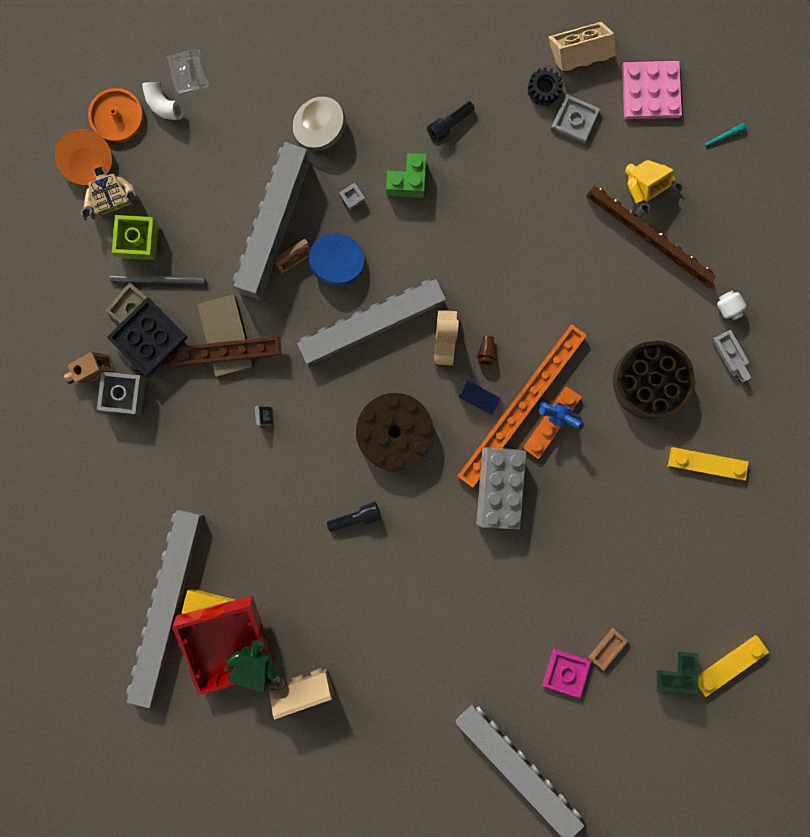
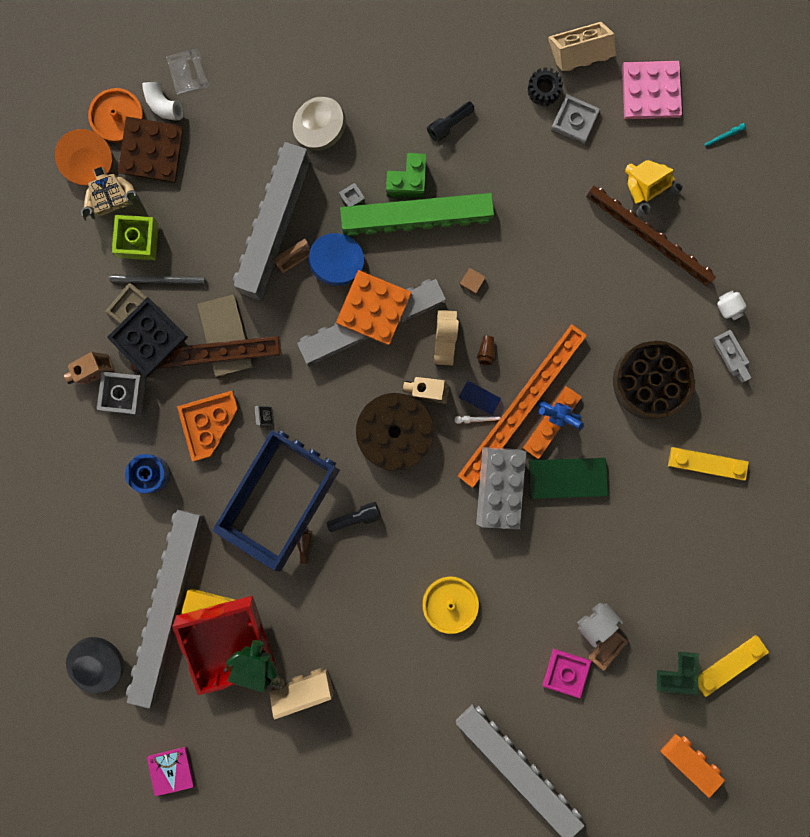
none -> black piece [66,637,124,693]
none -> reddish brown plate [118,116,184,183]
none -> blue brick [125,454,170,493]
none -> dark pink tile [147,746,195,796]
none -> orange plate [177,391,239,462]
none -> dark blue window [212,430,340,572]
none -> reddish brown cone [297,527,313,564]
none -> orange plate [336,270,412,346]
none -> bright green brick [340,193,494,236]
none -> tan torso [403,377,449,404]
none -> yellow piece [422,576,479,634]
none -> white piece [455,416,500,424]
none -> medium nougat tile [460,268,486,294]
none -> dark green tile [529,458,608,499]
none -> light grey brick [577,603,623,647]
none -> orange brick [660,734,725,798]

